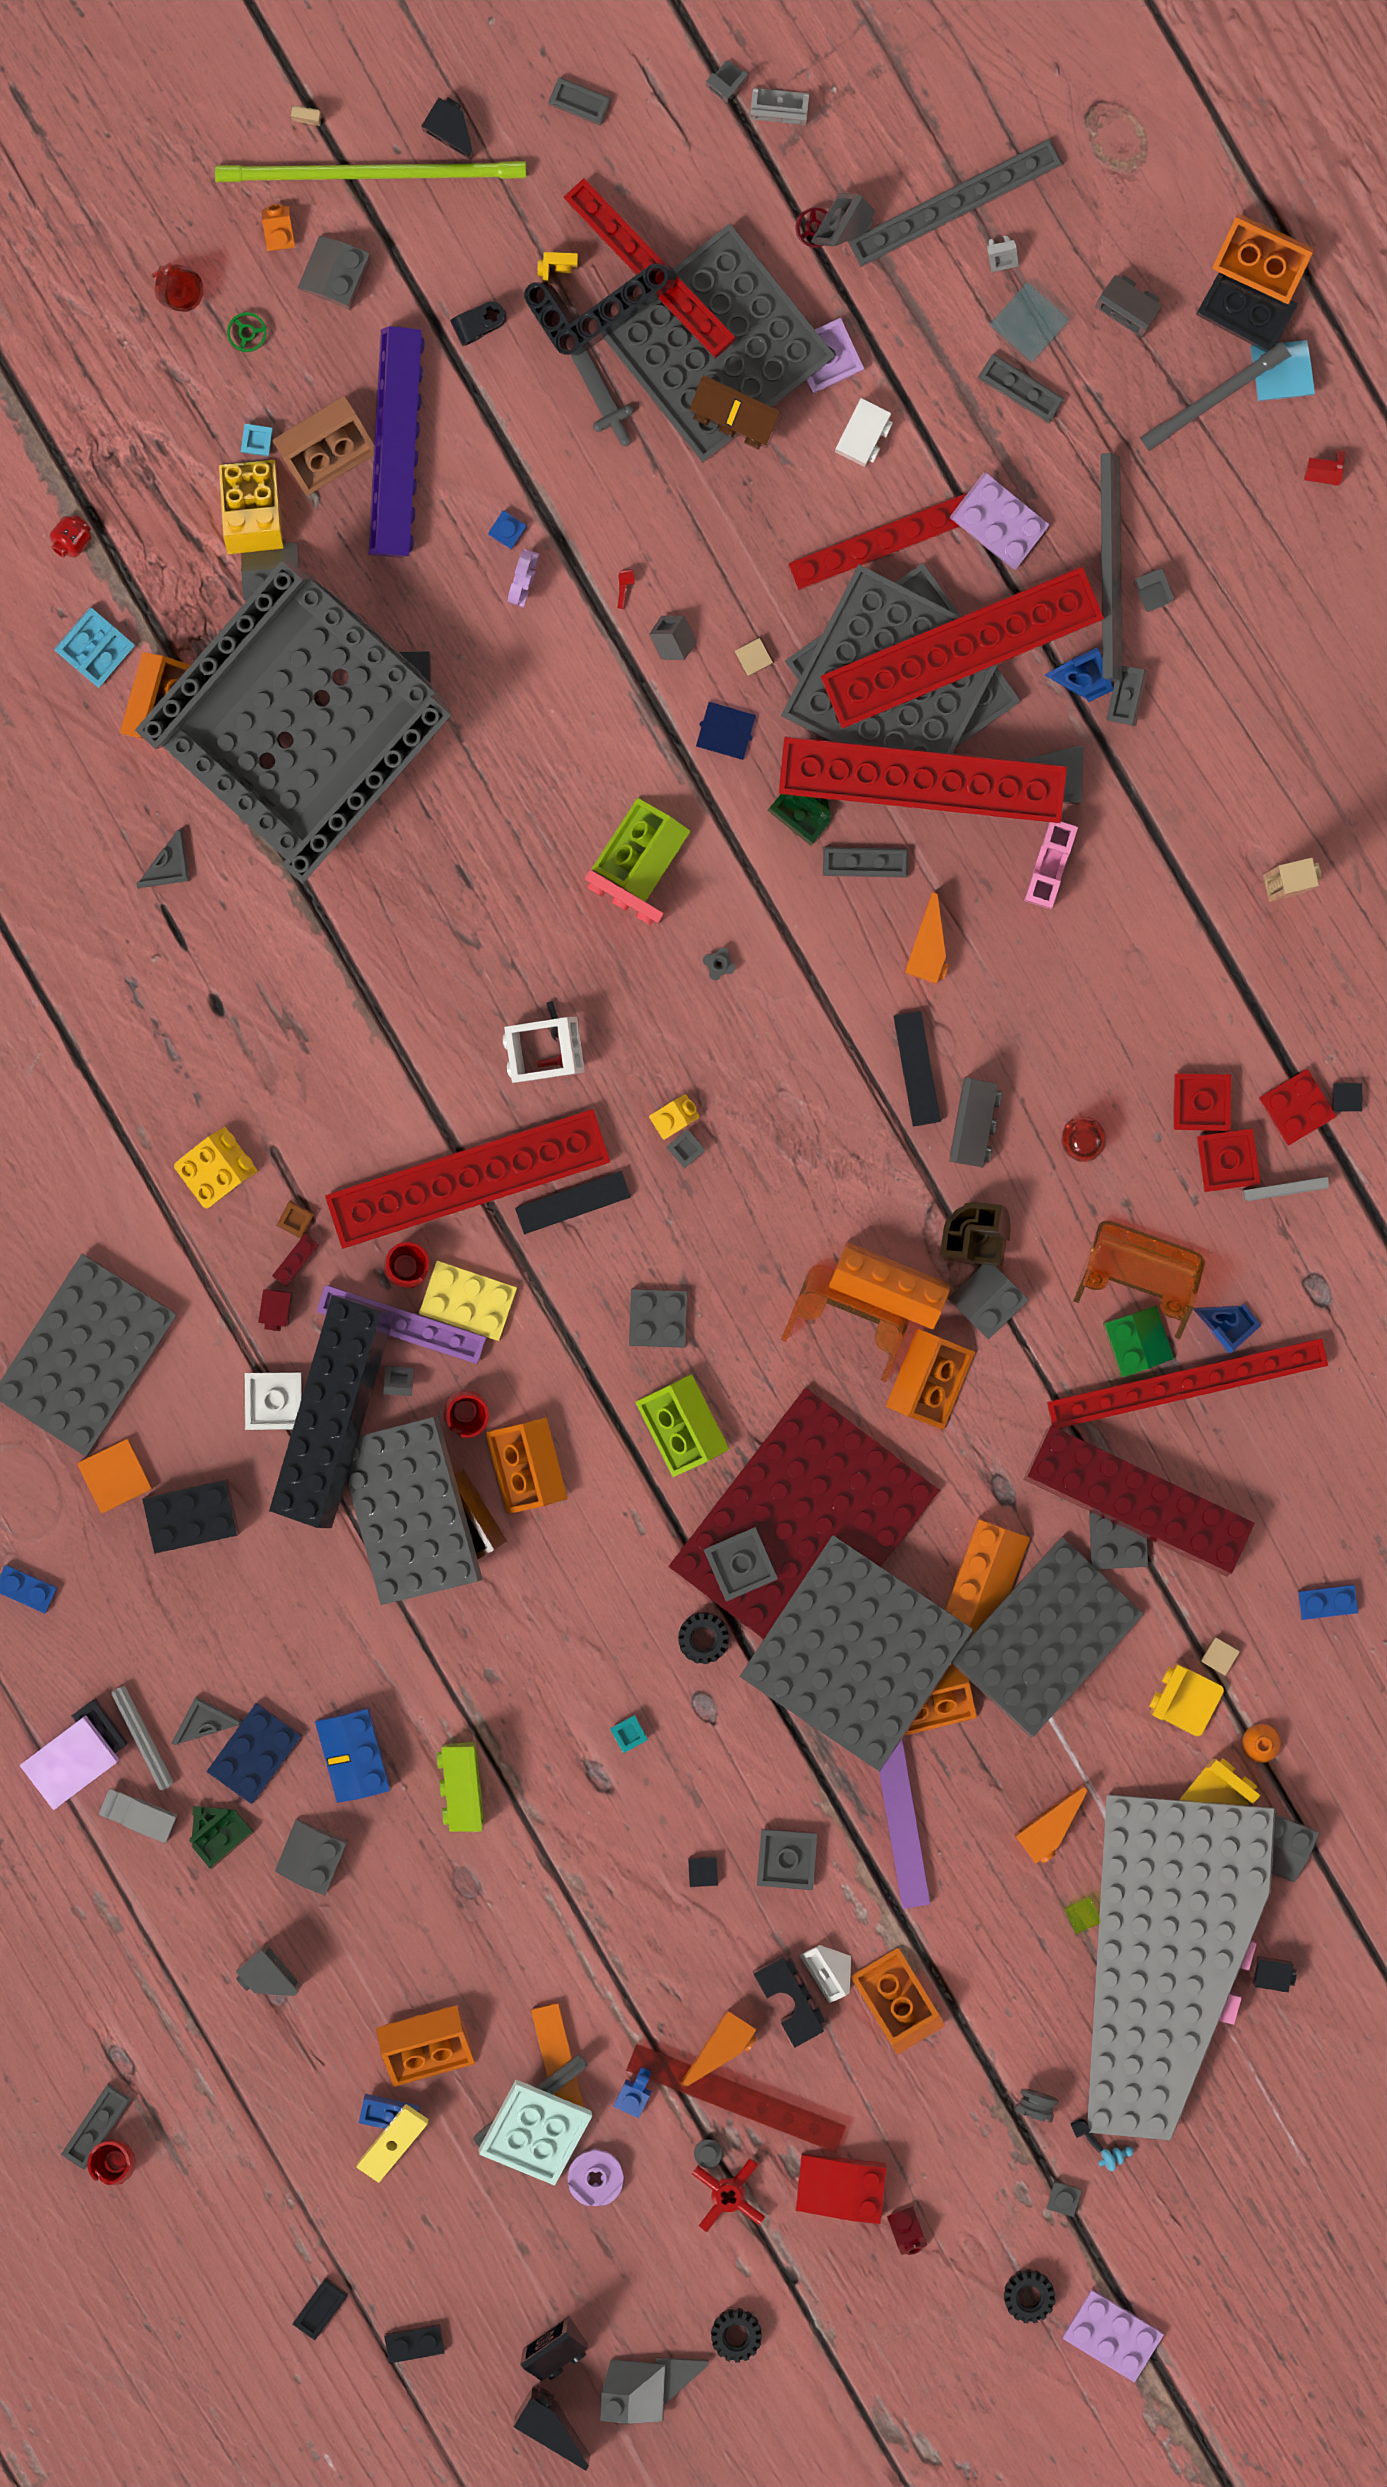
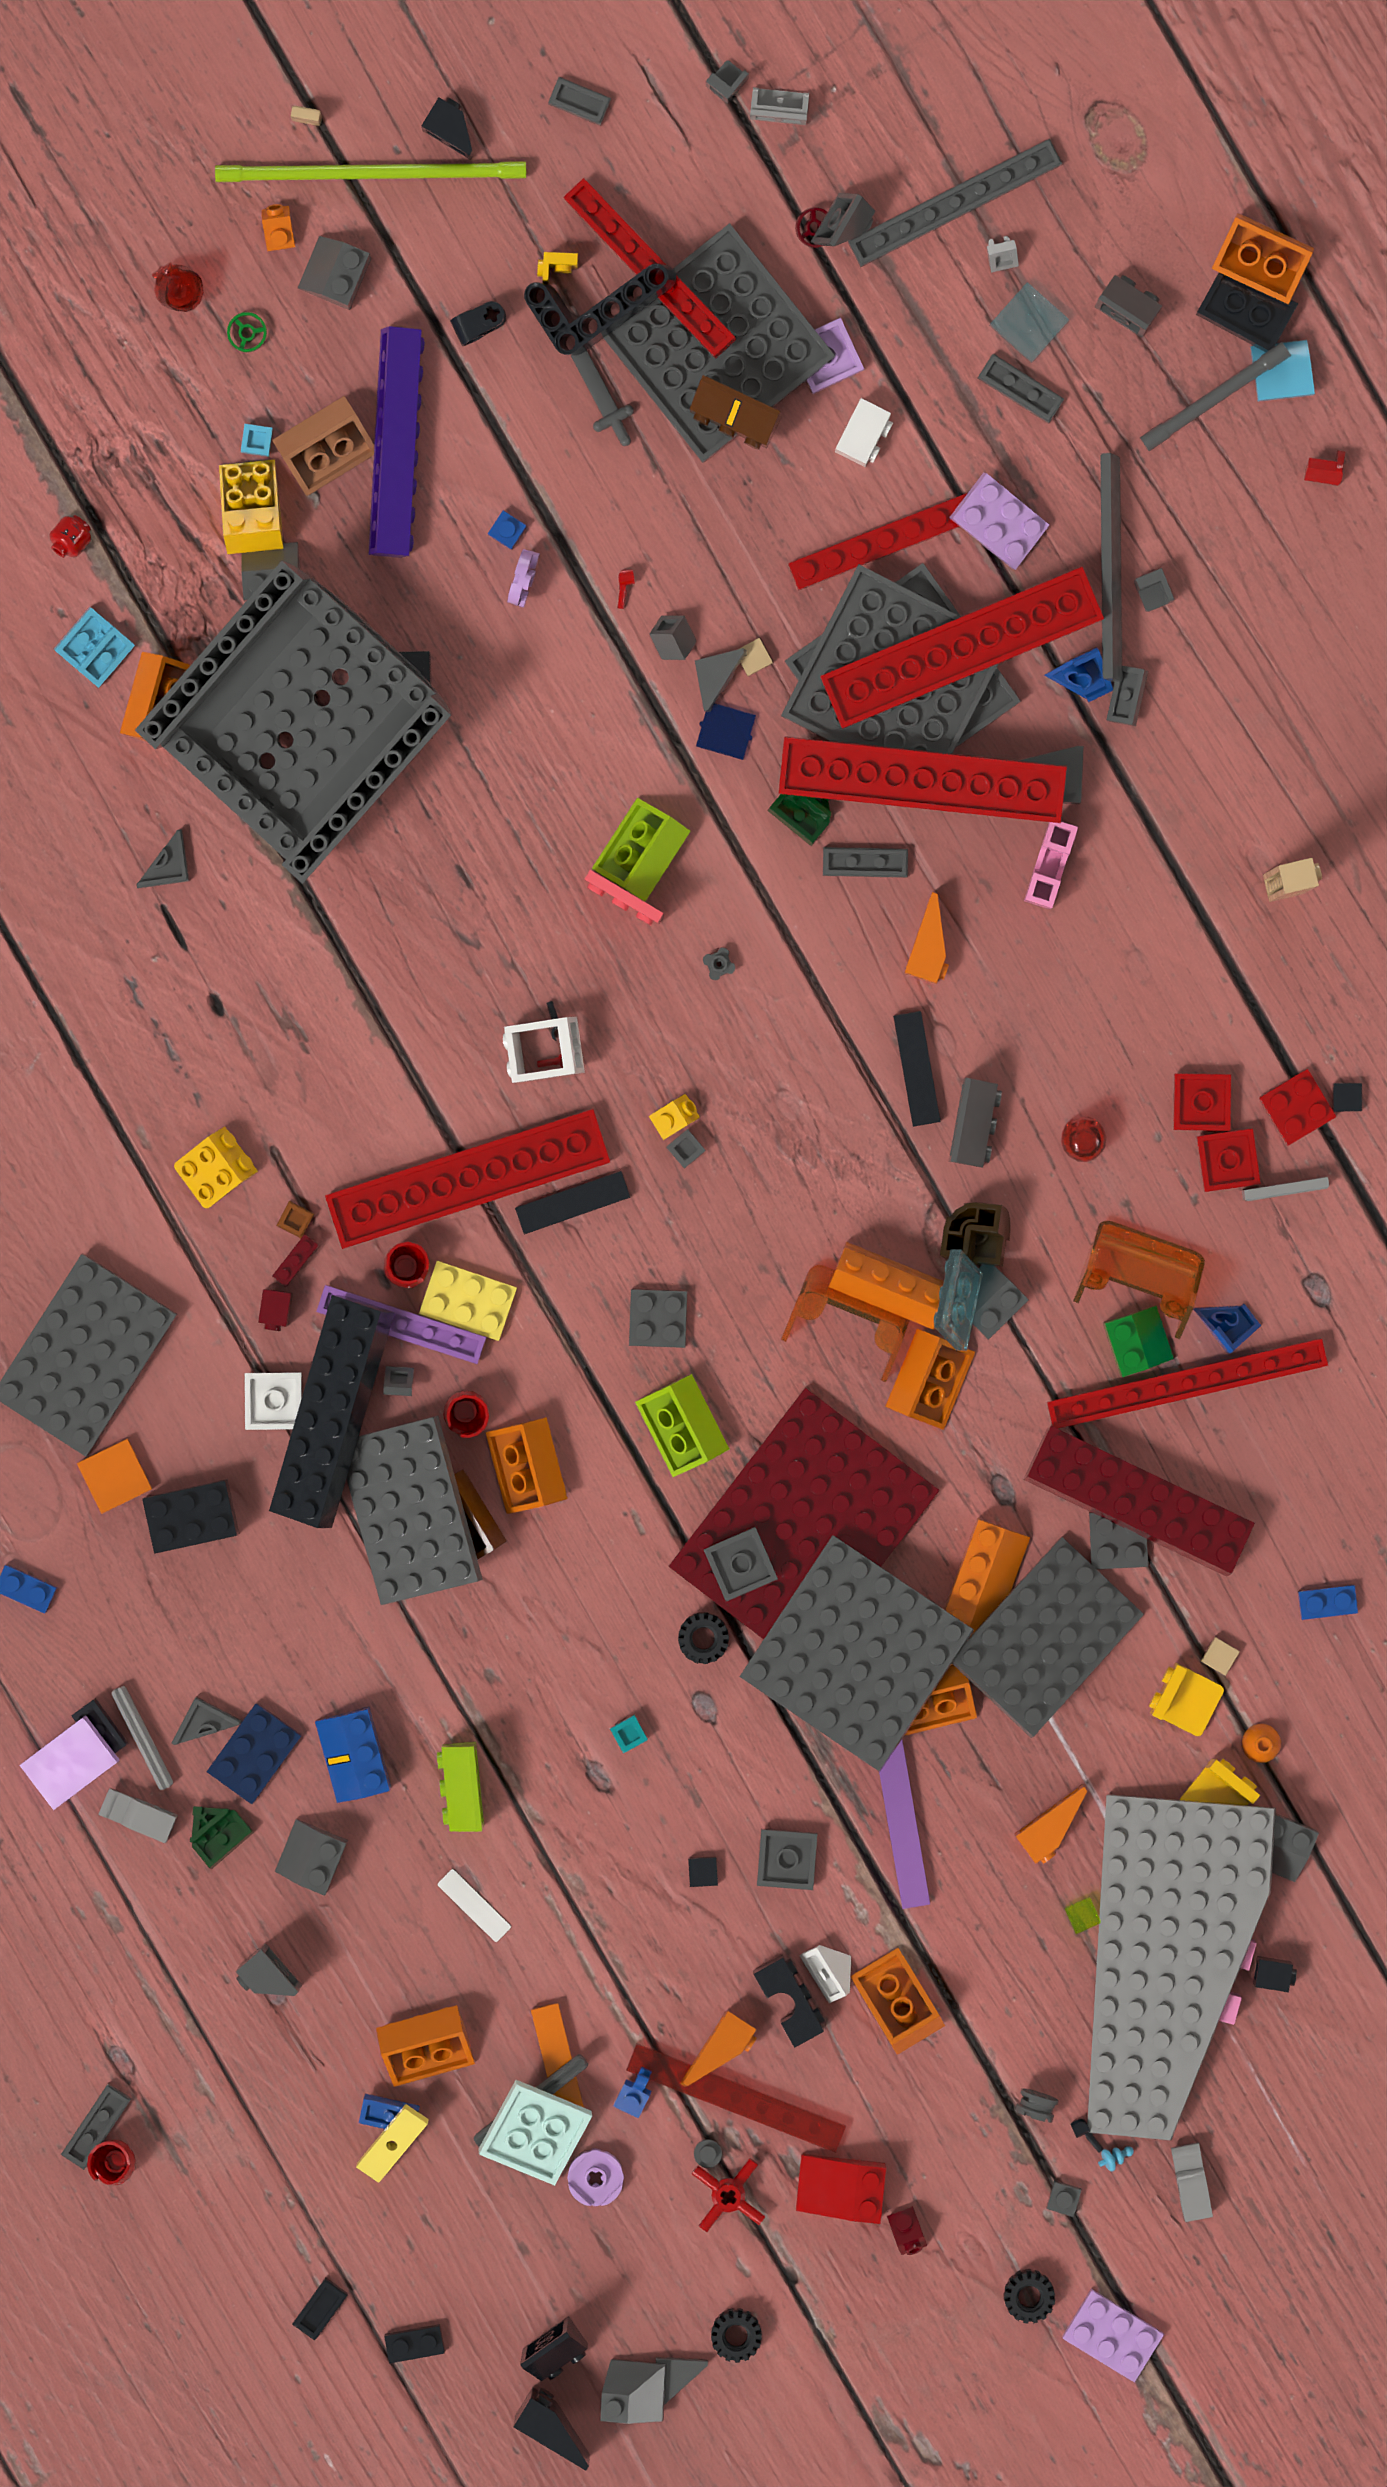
none -> white sticker [438,1869,511,1942]
none -> dark grey tile [695,648,747,712]
none -> clear light blue plate [934,1250,983,1351]
none -> light grey piece [1171,2142,1213,2222]

